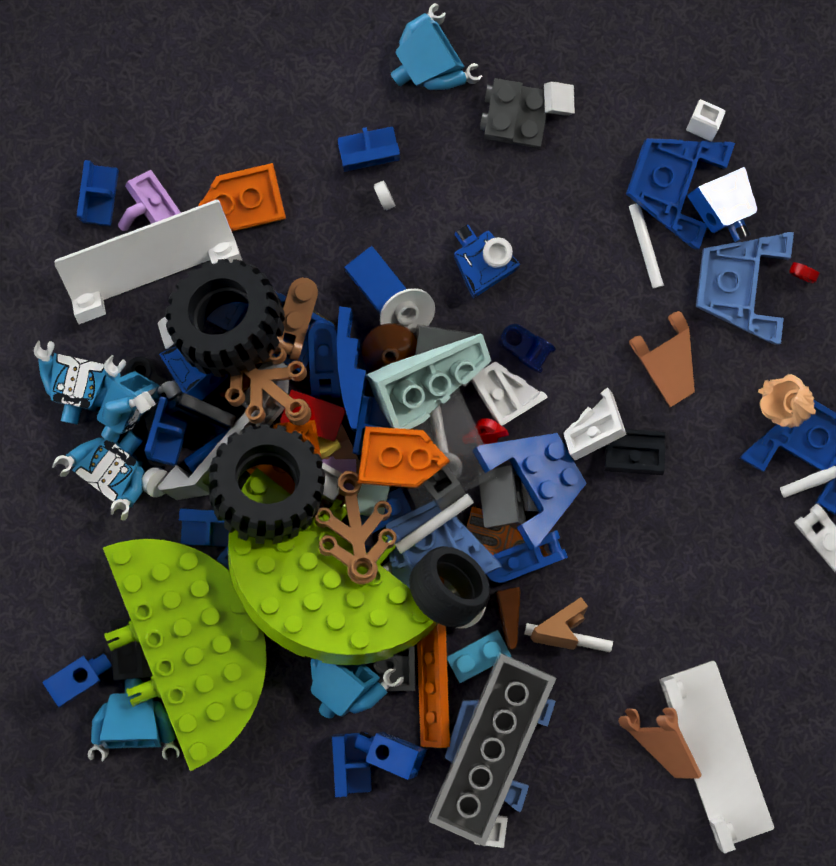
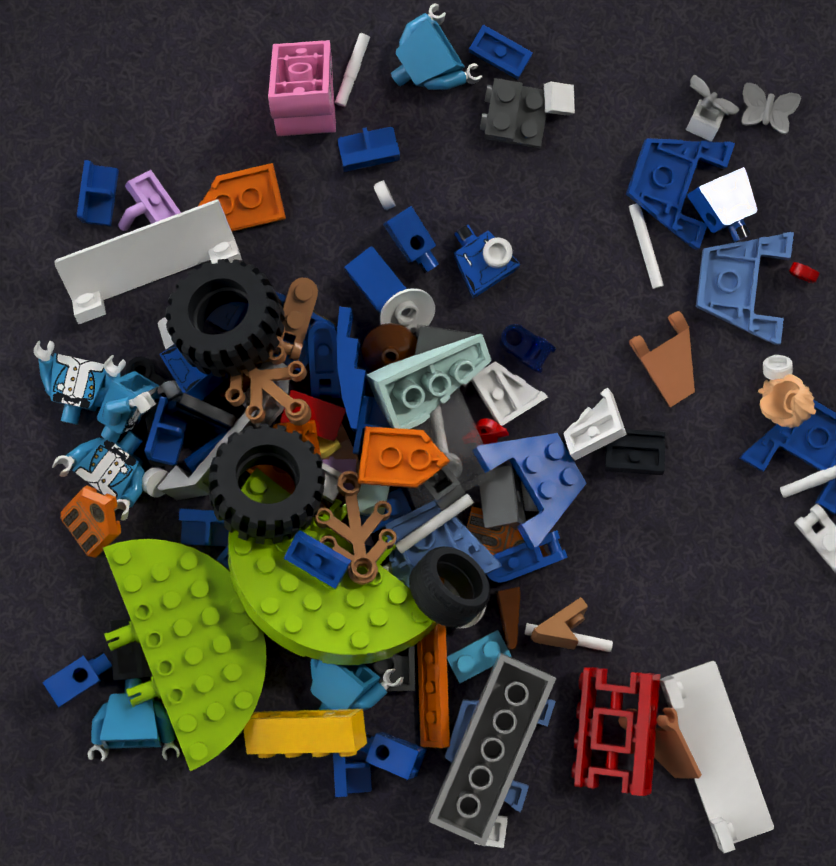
none -> orange tile [60,485,121,558]
none -> yellow brick [243,709,367,758]
none -> bright pink brick [268,40,336,136]
none -> blue plate [284,530,352,589]
none -> white piece [335,33,370,107]
none -> blue torso [383,206,439,273]
none -> blue plate [469,25,533,80]
none -> red fence [572,667,661,796]
none -> light grey piece [690,75,739,115]
none -> light grey piece [741,83,801,134]
none -> white tile [763,355,793,380]

